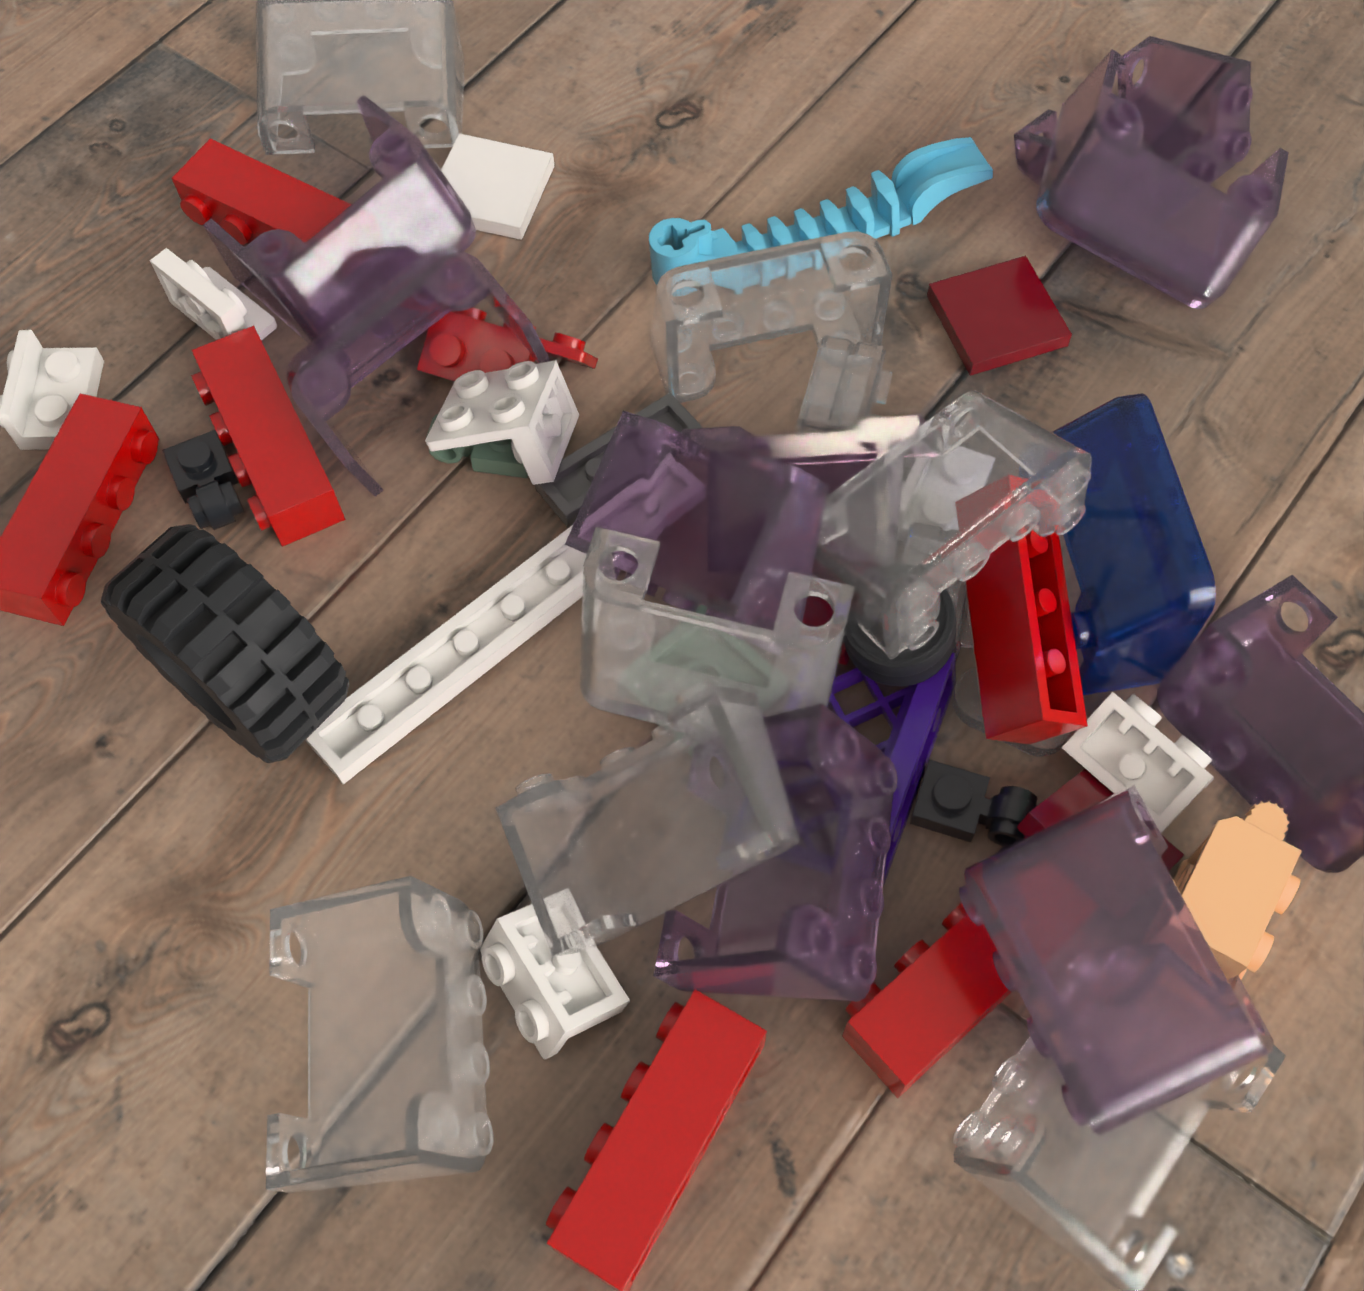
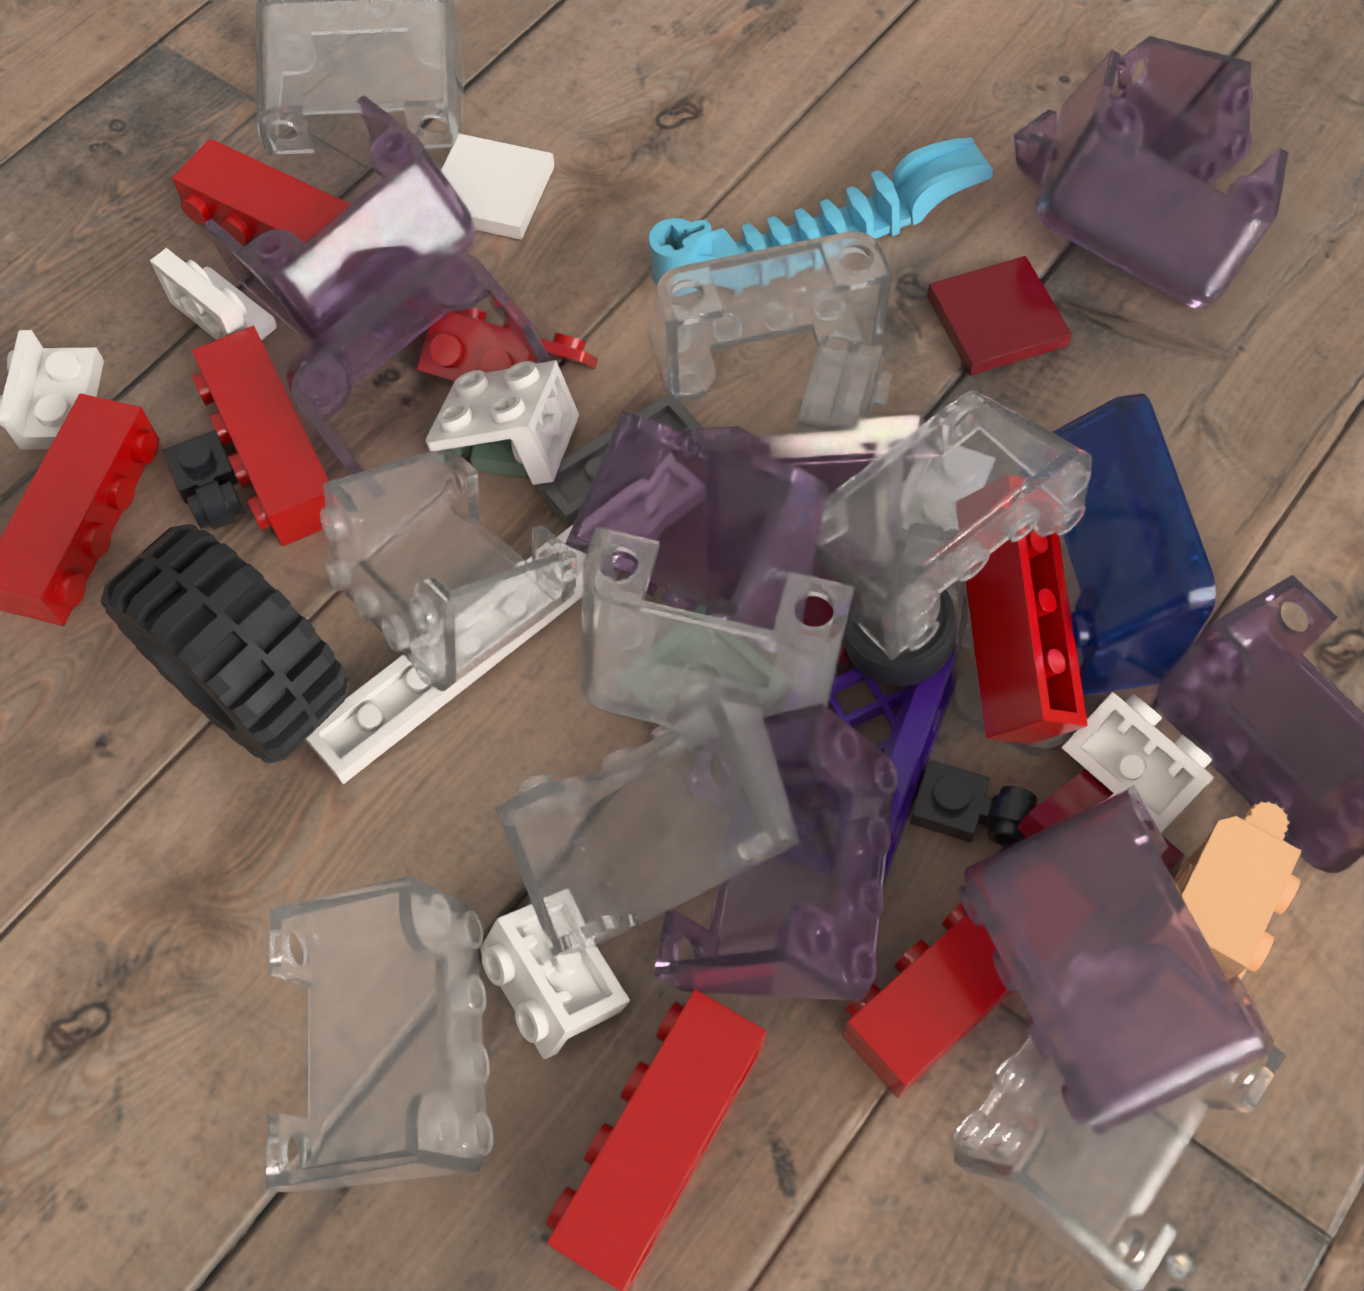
none -> clear windscreen [320,448,577,691]

